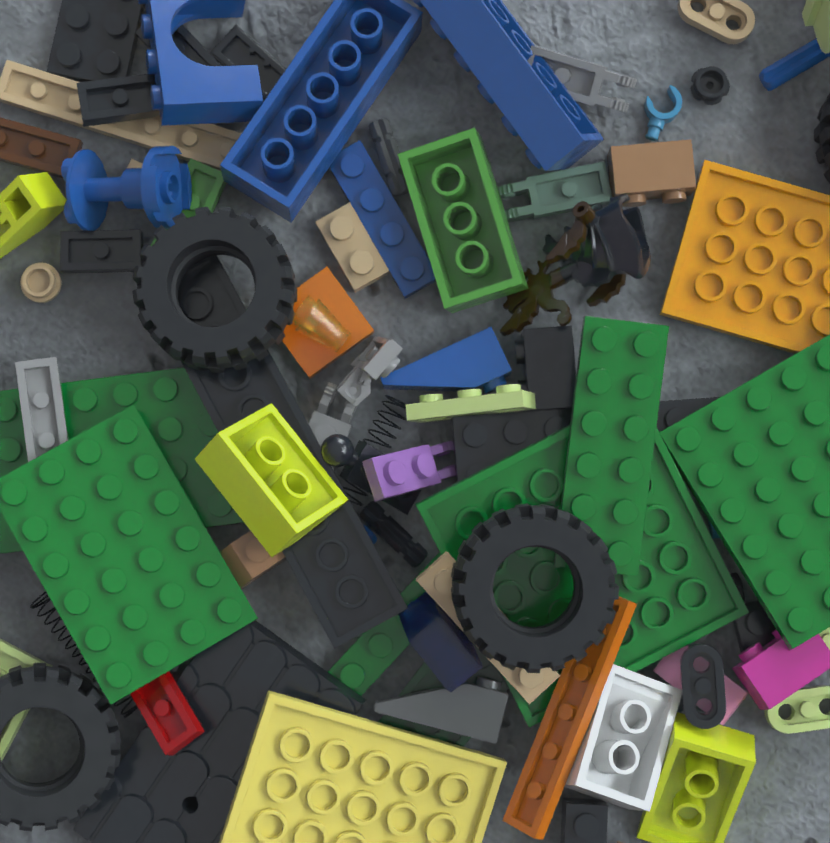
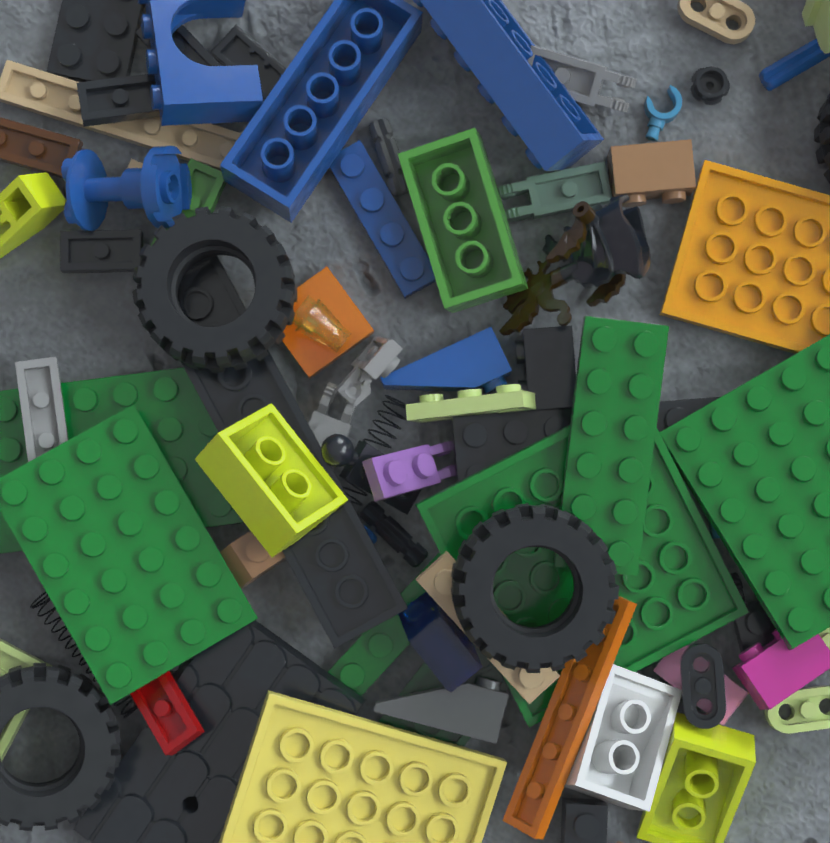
tan plate [20,262,62,303] -> none
tan plate [315,202,390,293] -> none

